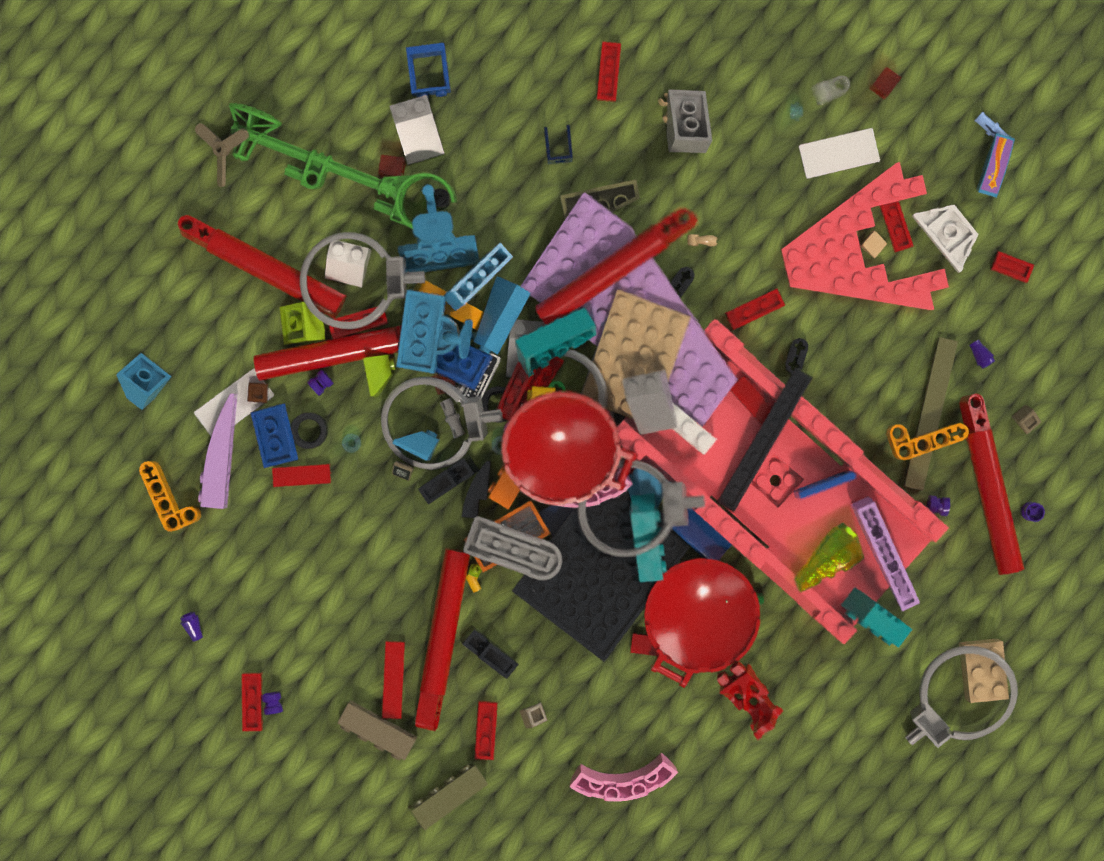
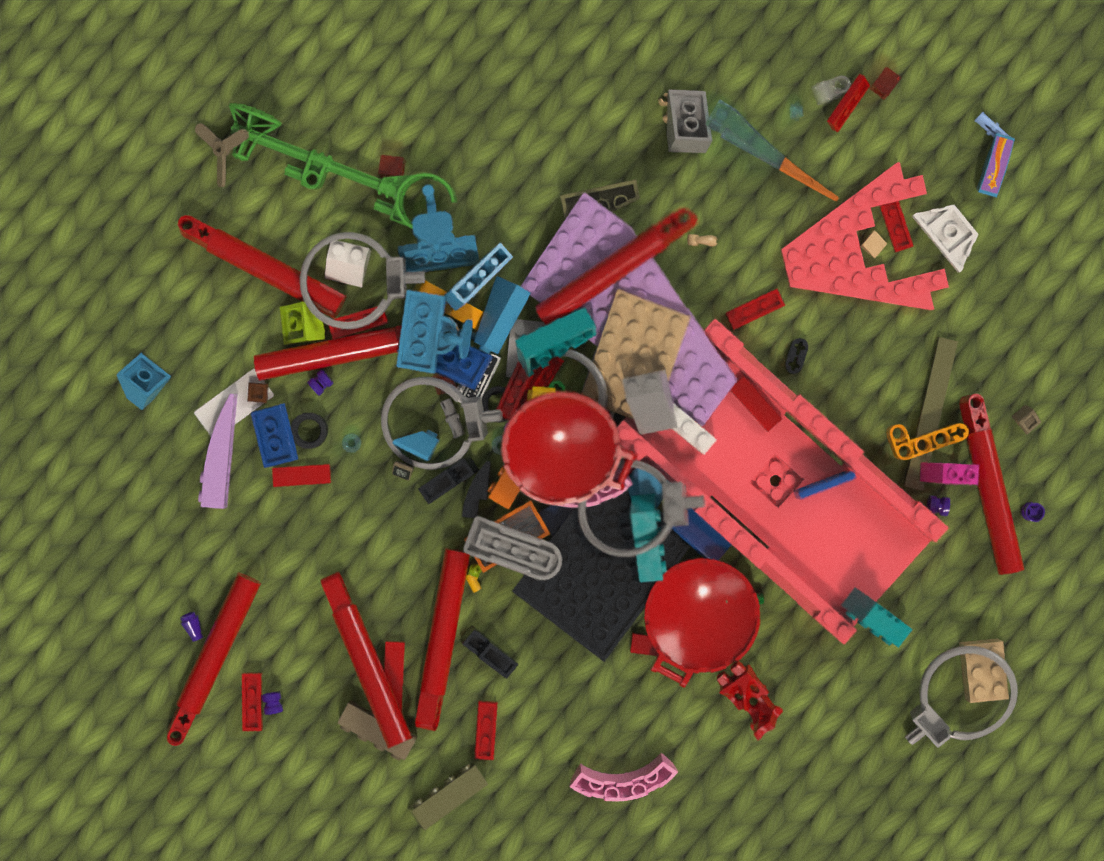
light orange beam [139,461,201,532] -> none
lime slope [363,355,396,397] -> none
slope [390,95,445,165] -> none
blue window [406,43,451,98] -> none
black wheel [433,188,451,210] -> none
dark tan slope [520,703,548,728] -> none
piece [544,125,573,165] -> none
red plate [597,42,621,102] -> none
black beam [670,267,695,298] -> none
black tile [717,368,813,512] -> none
clear neon green wedge [794,522,864,593] -> none
white sticker [799,128,880,178] -> none
lavender slope [851,496,920,611] -> none
dark purple cone [969,340,995,369] -> none
red tile [990,251,1034,283] -> none
none -> red piece [167,573,261,746]
none -> red piece [320,572,412,749]
none -> clear light blue plate [705,99,839,202]
none -> red tile [827,74,870,132]
none -> dark pink window [920,462,979,485]

